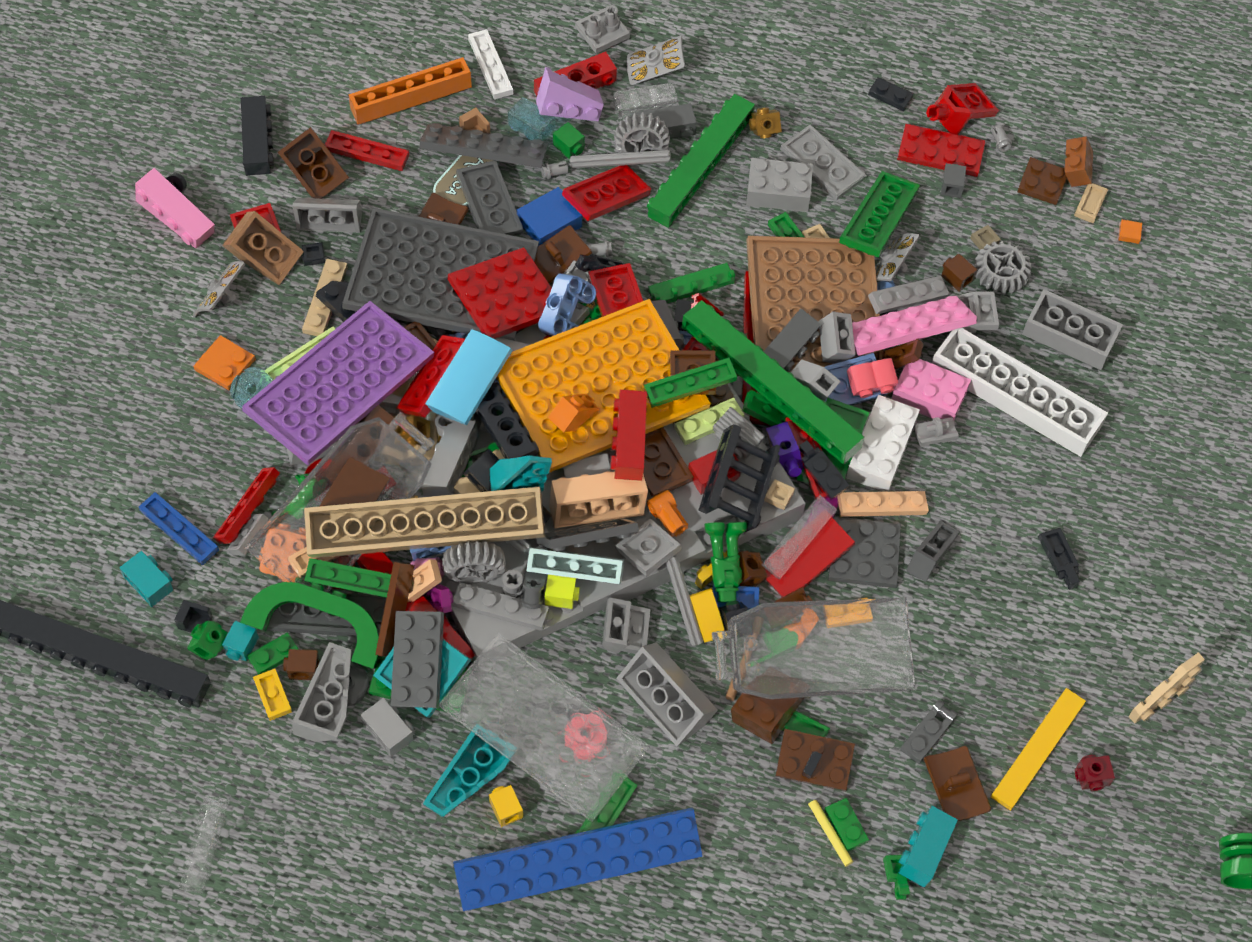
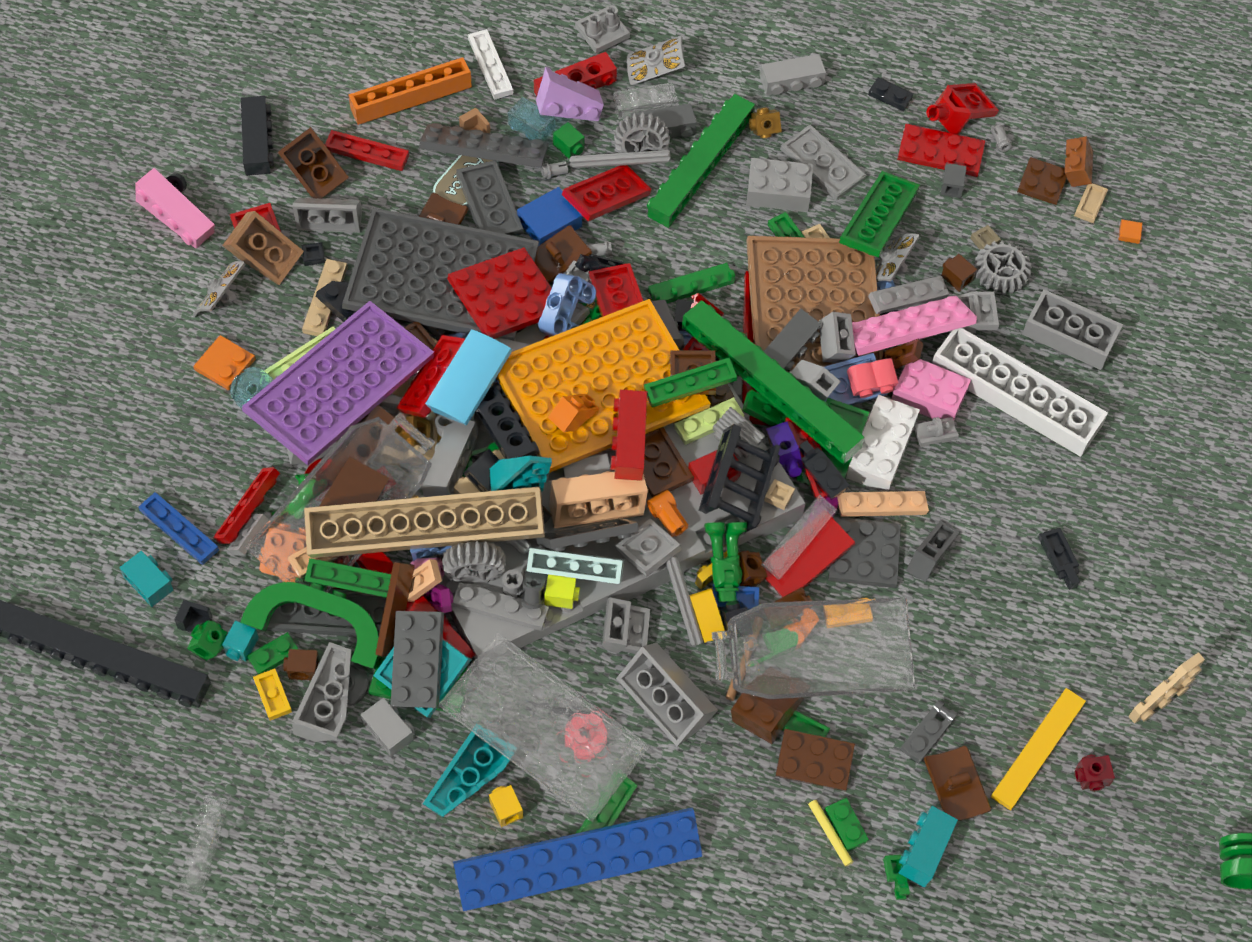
black tile [802,751,822,779] -> none
none -> light grey brick [760,54,826,95]

